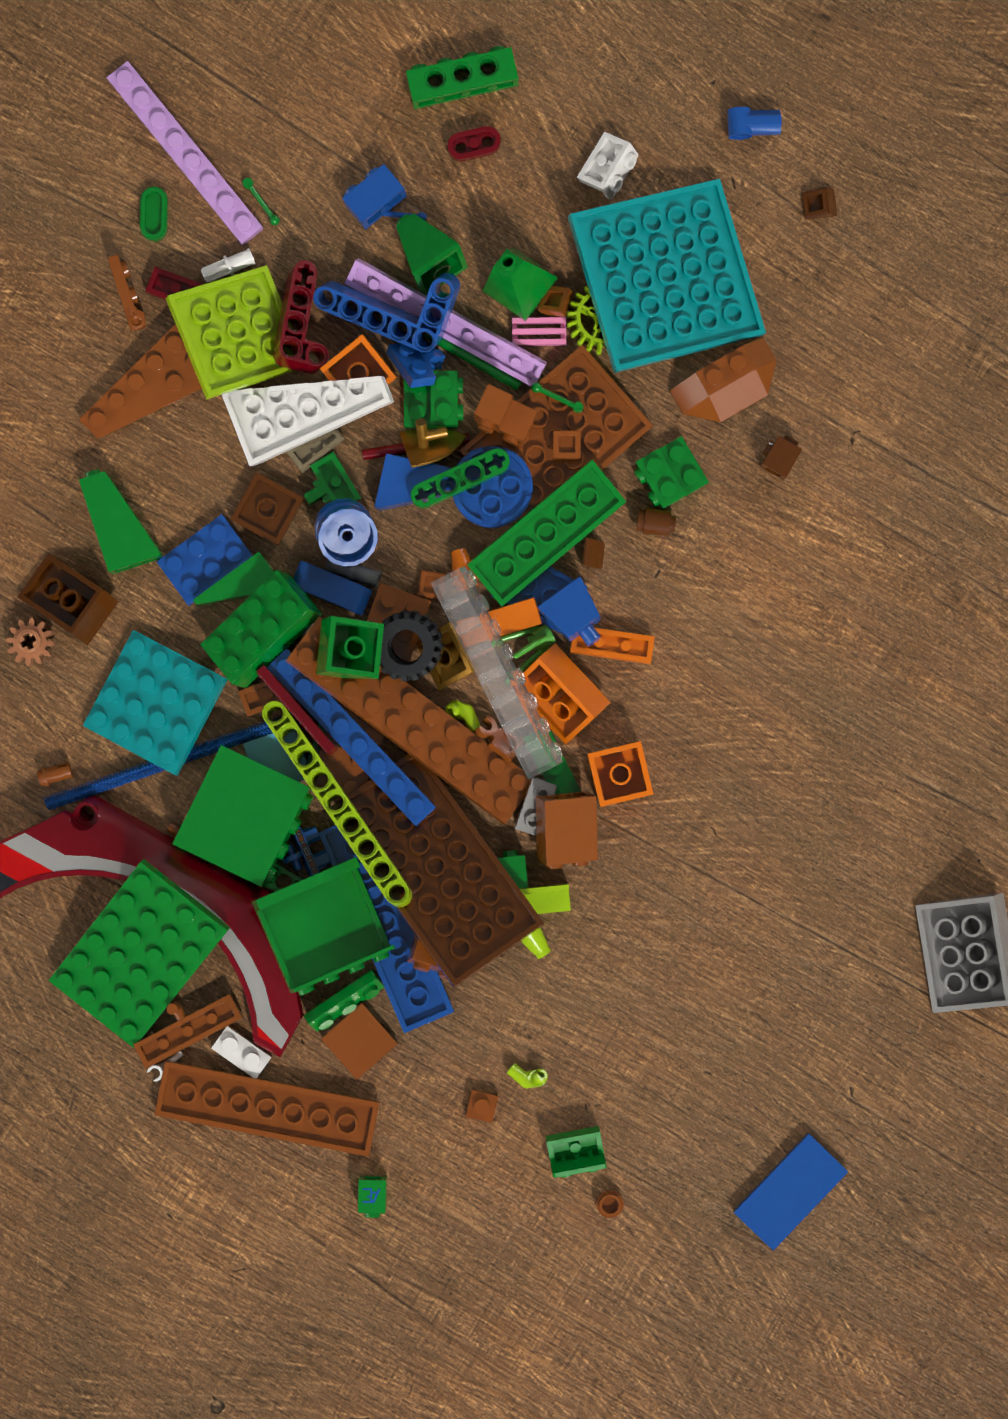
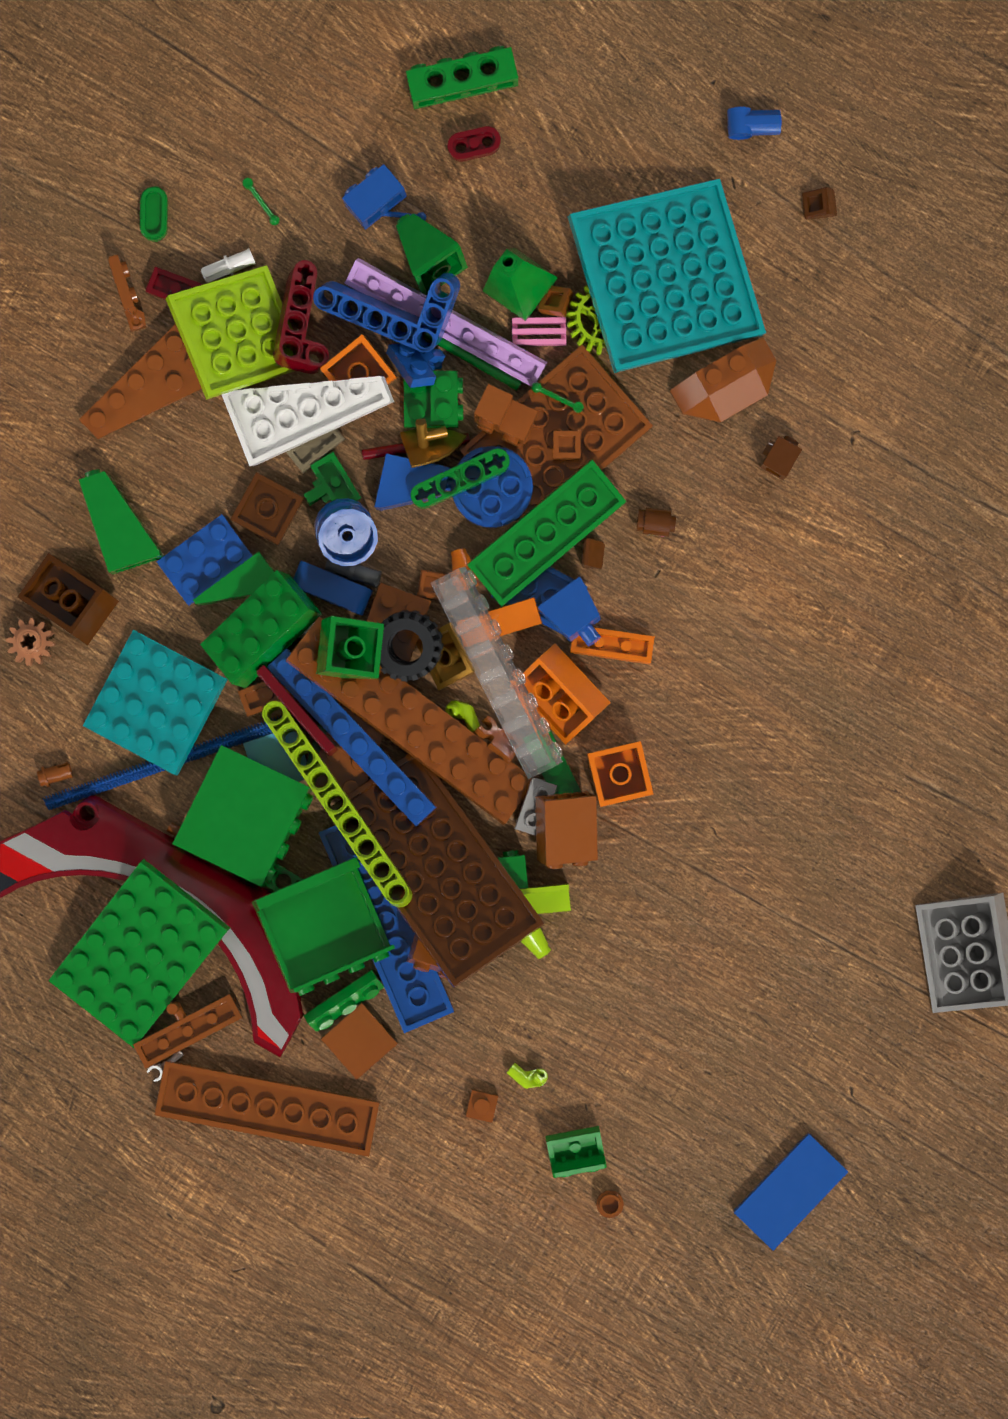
lavender plate [107,61,263,246] -> none
white plate [211,1025,272,1078] -> none
blue hips [282,826,331,877] -> none
green brick [358,1176,387,1218] -> none
bright green plant [491,624,556,684] -> none
white bracket [577,132,638,200] -> none
green plate [633,436,709,509] -> none

